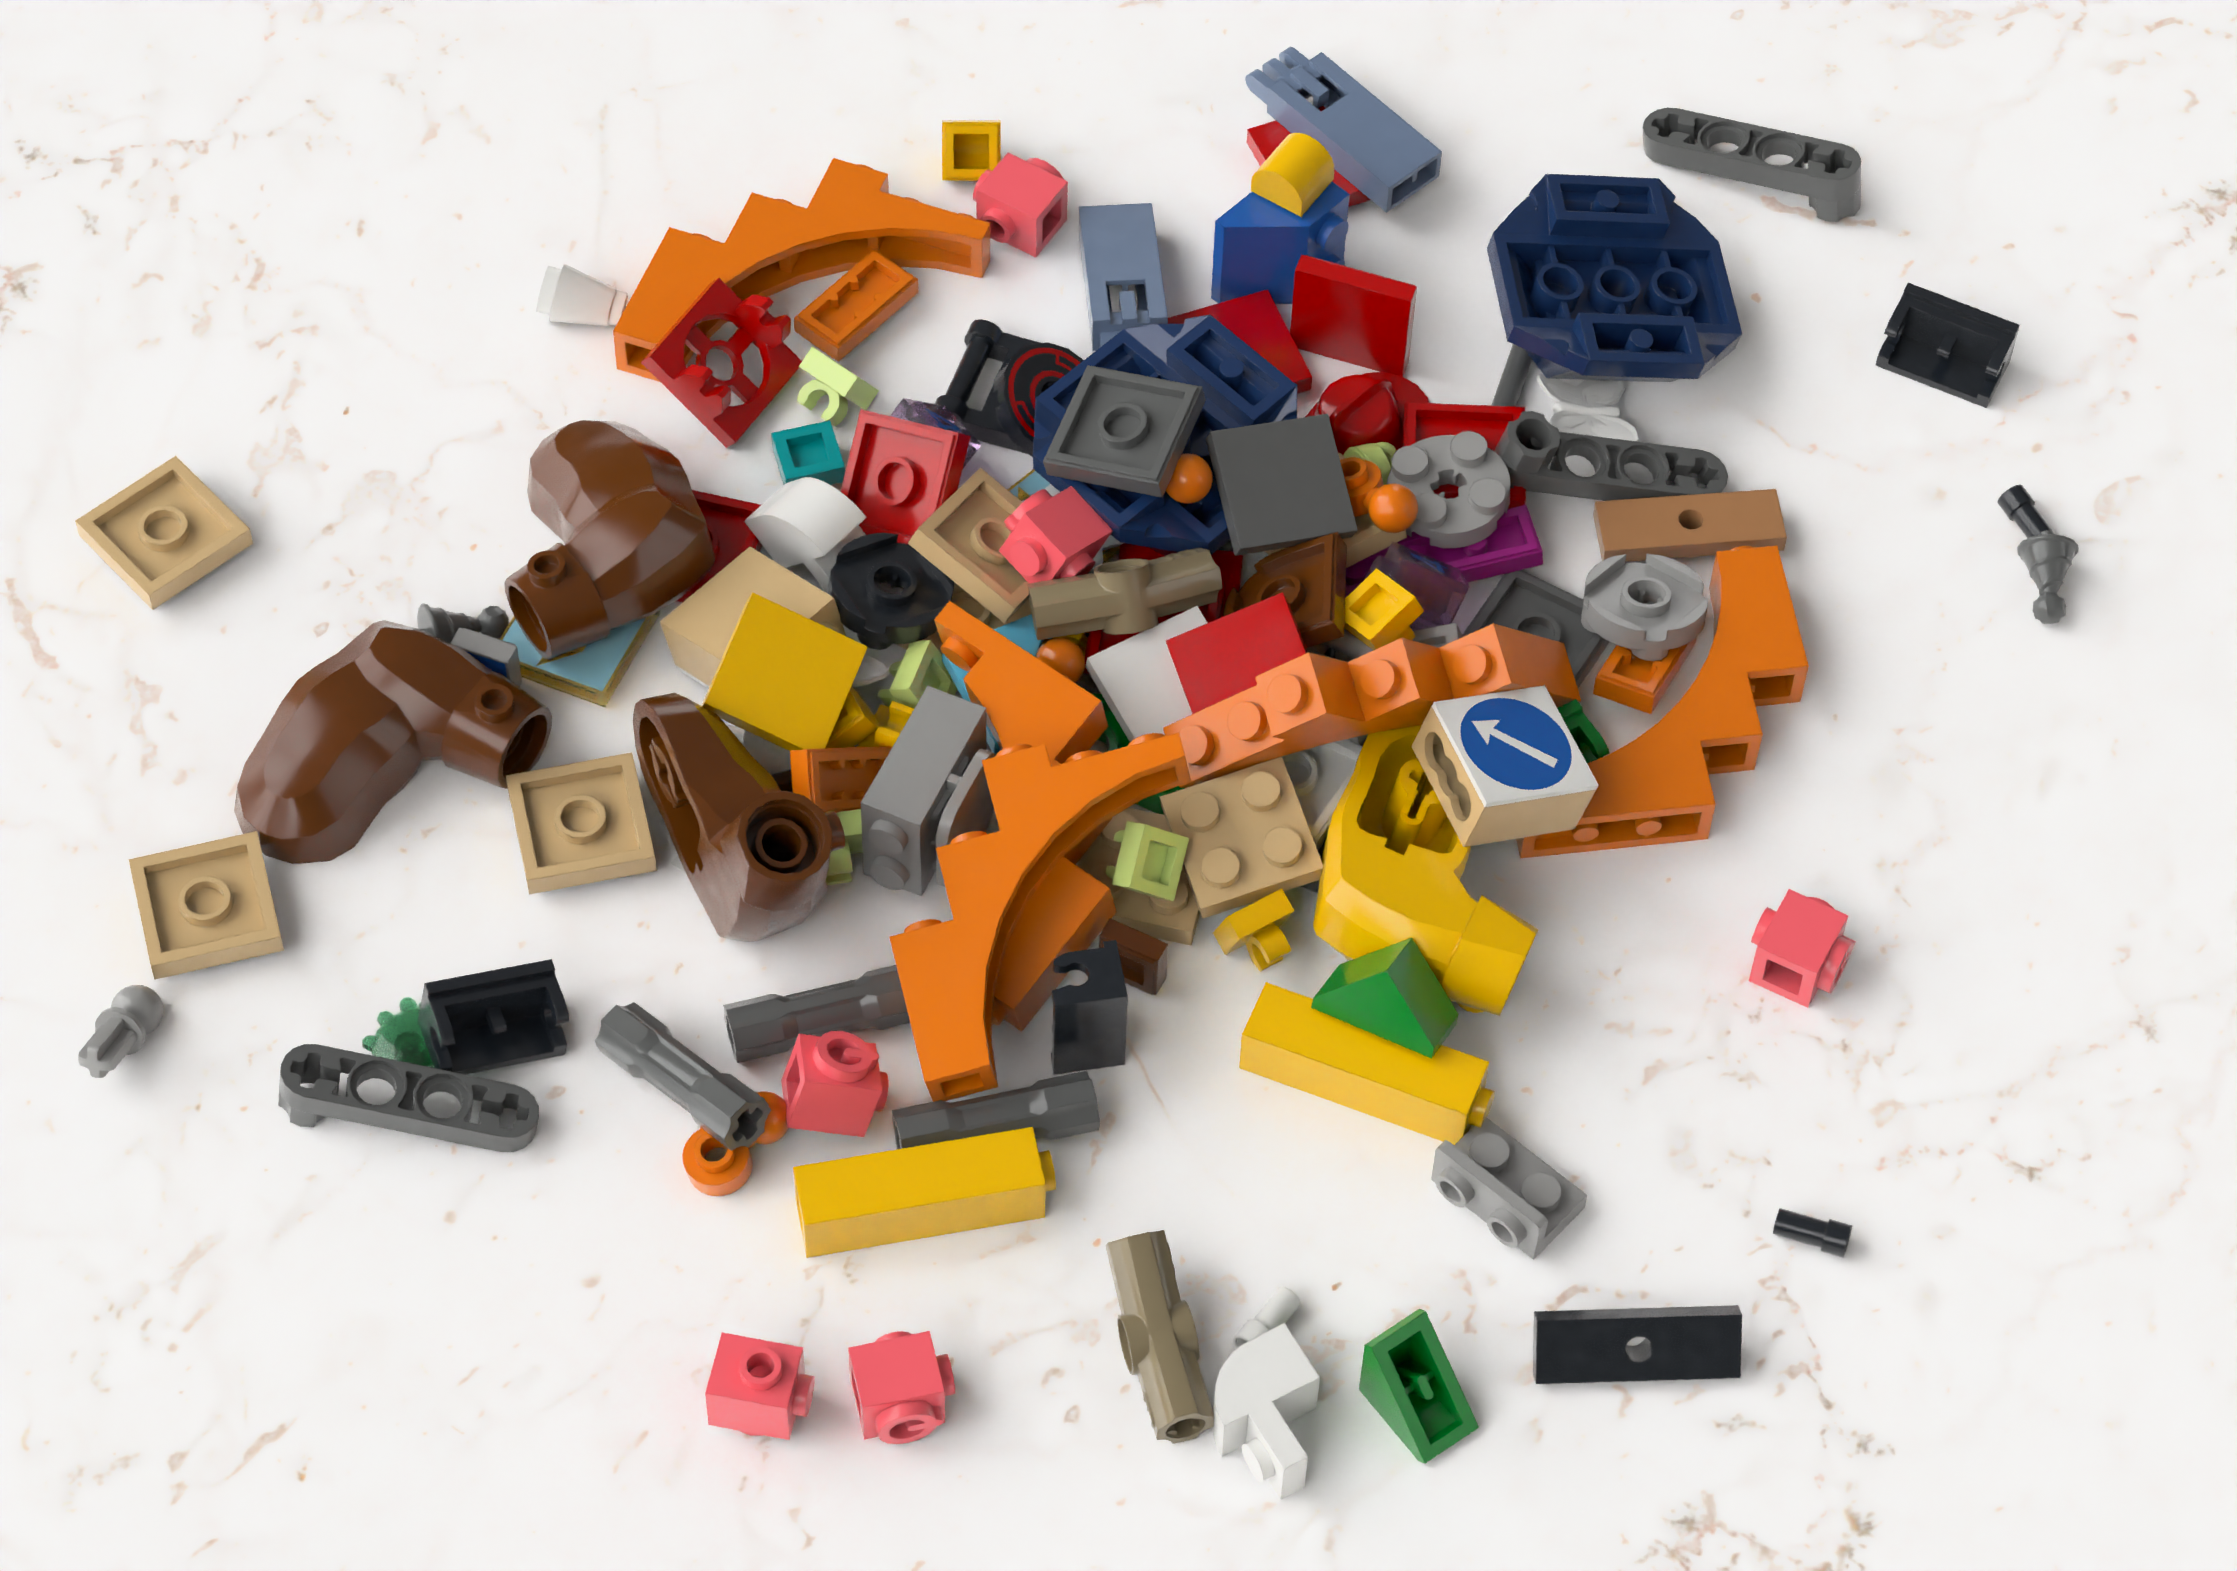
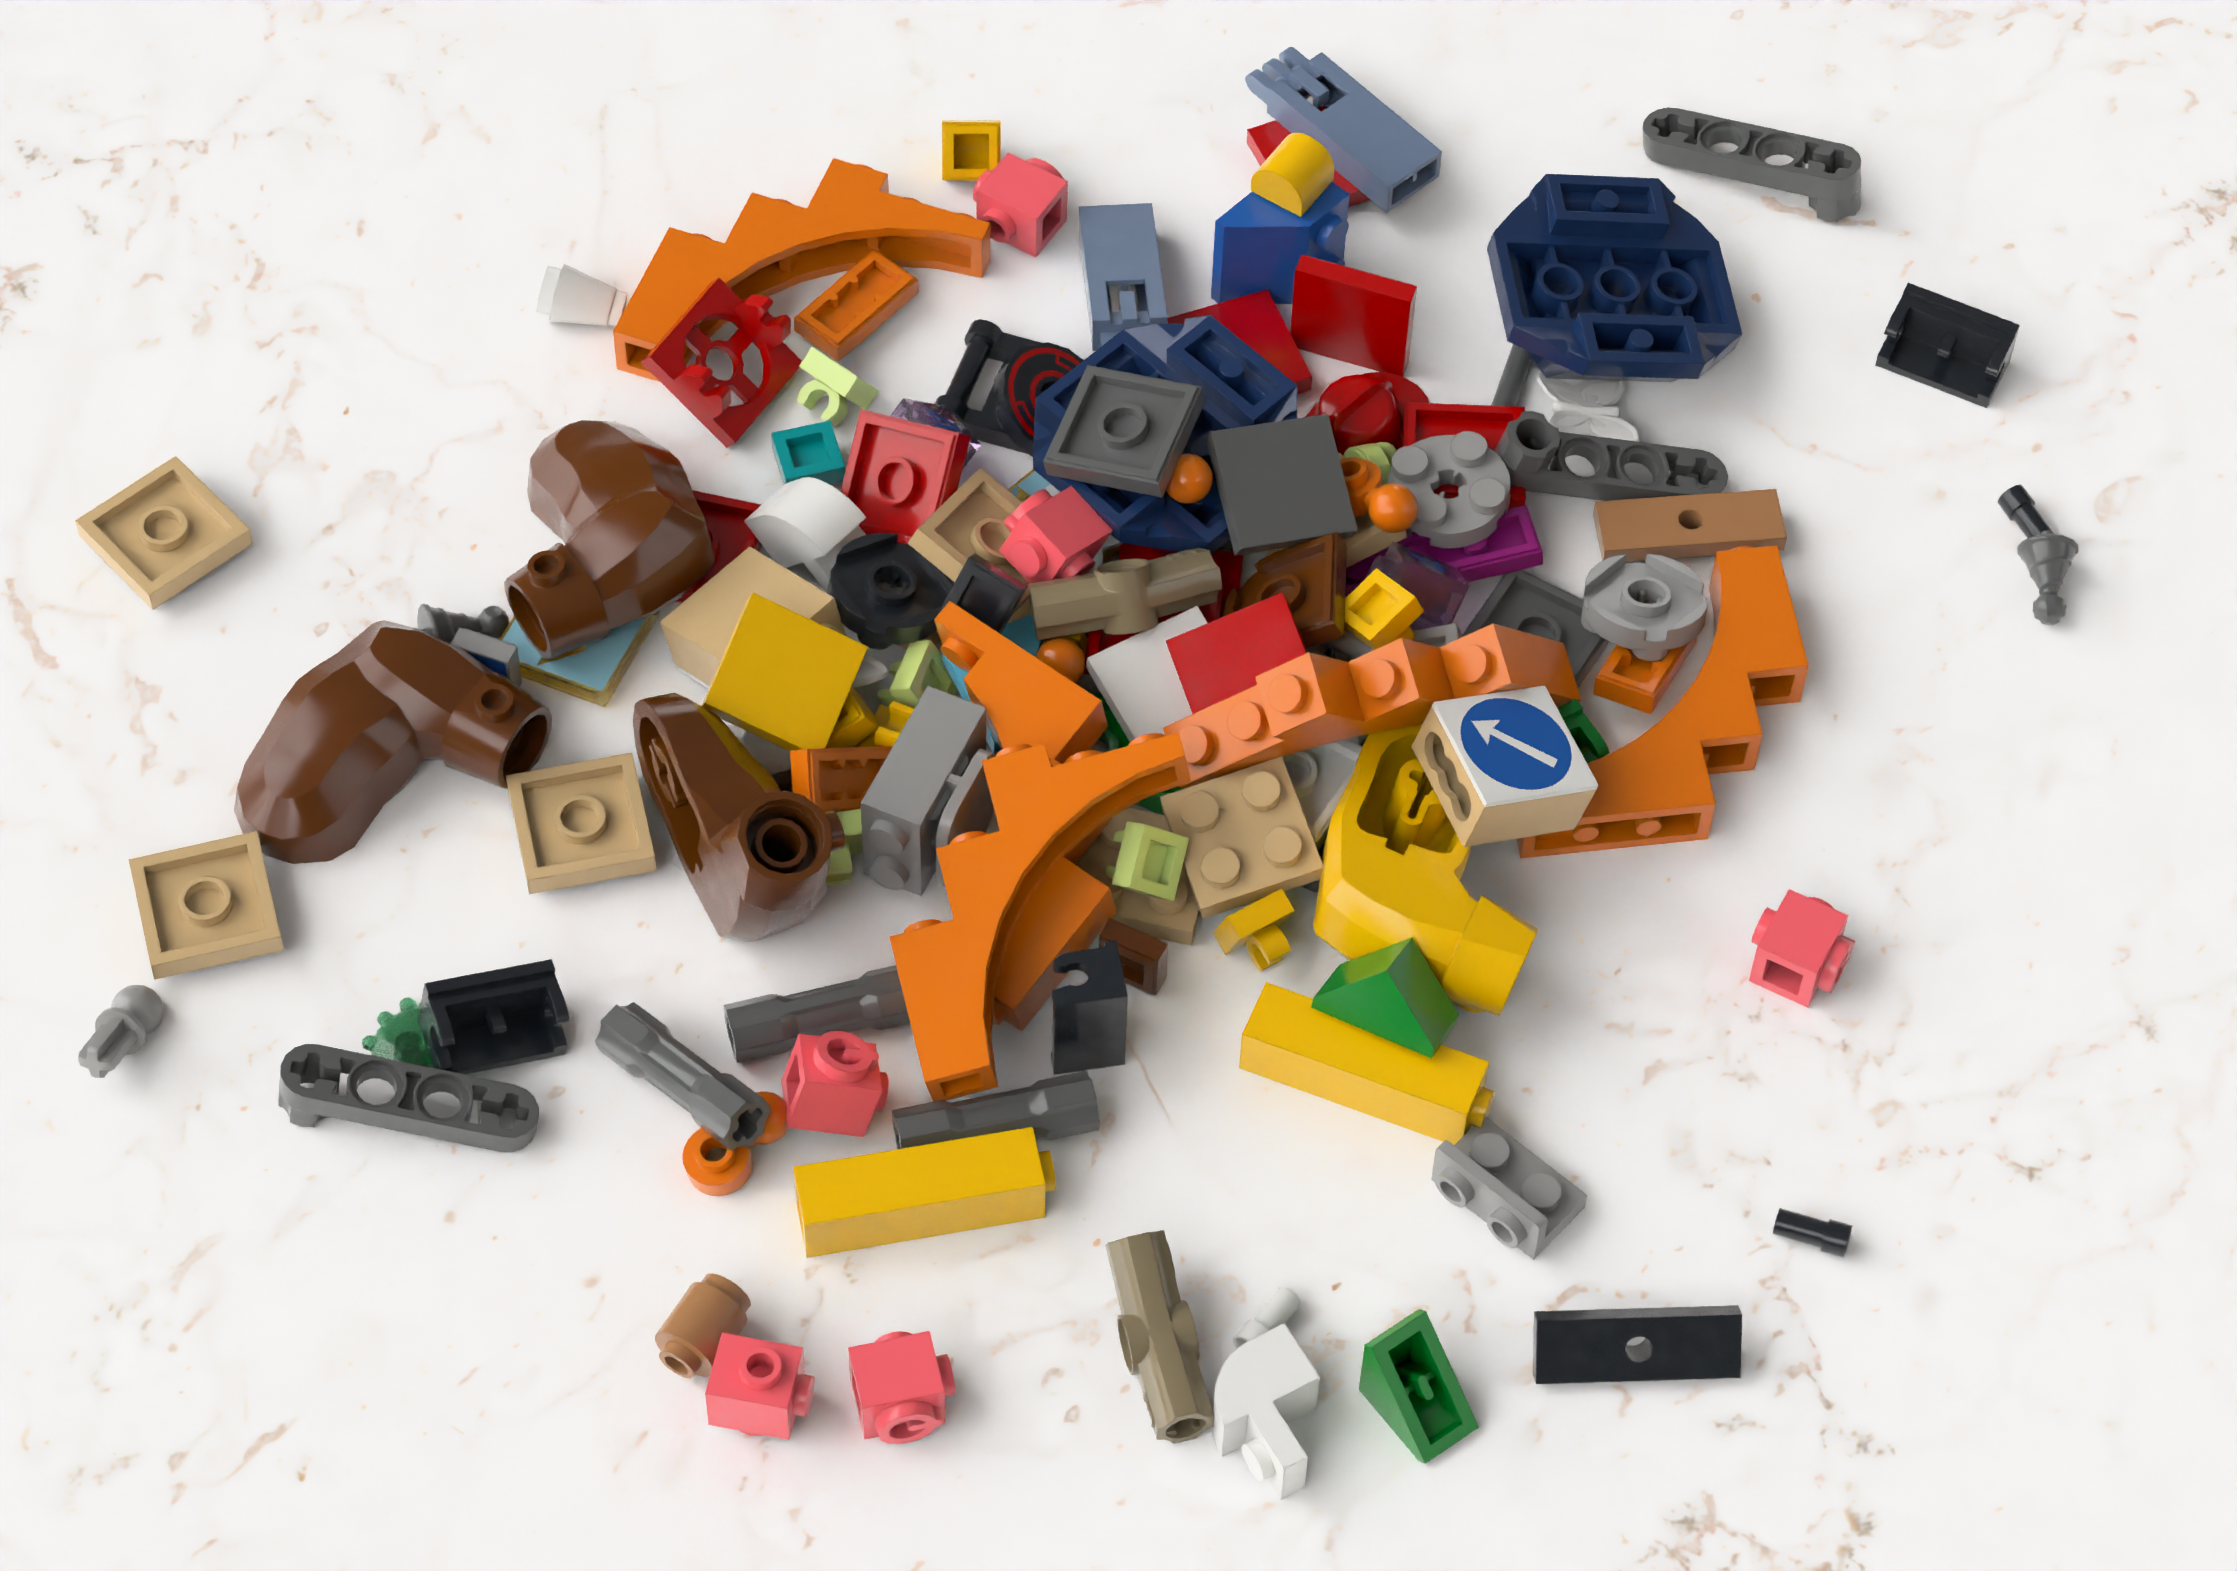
none -> medium nougat brick [655,1273,751,1378]
none -> black tile [940,553,1028,634]

